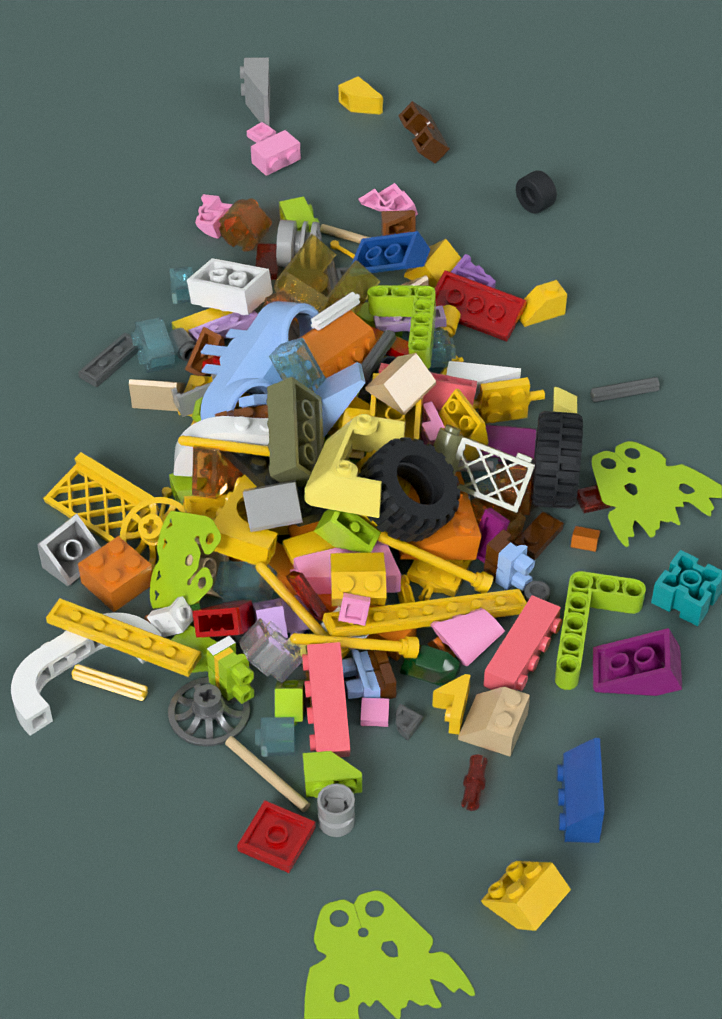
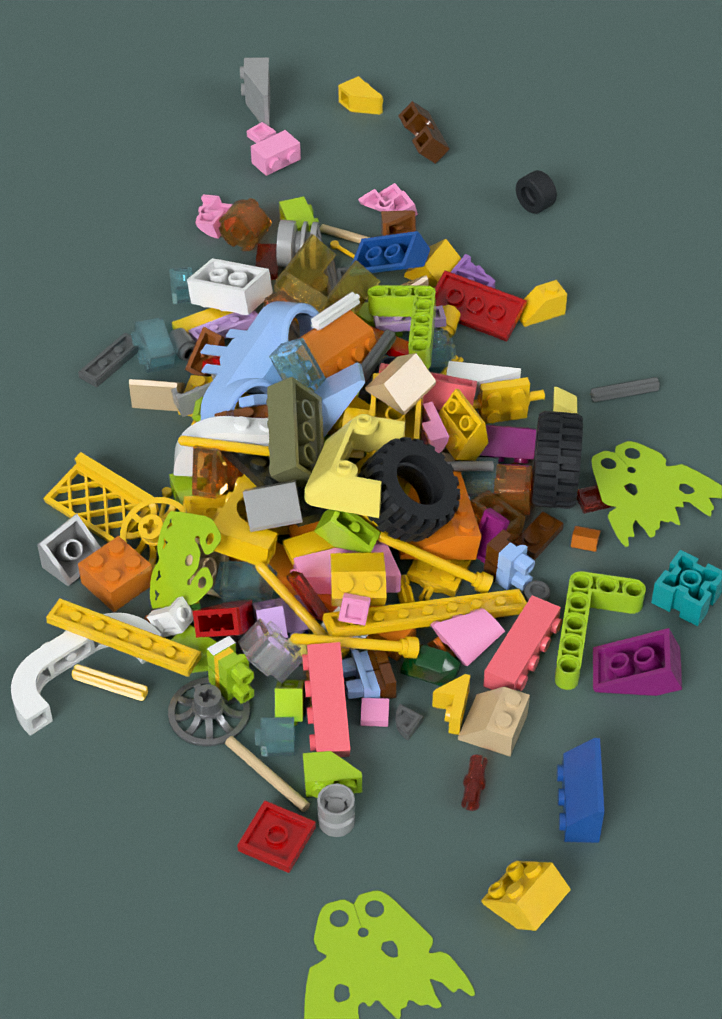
piece [433,425,536,513] -> none

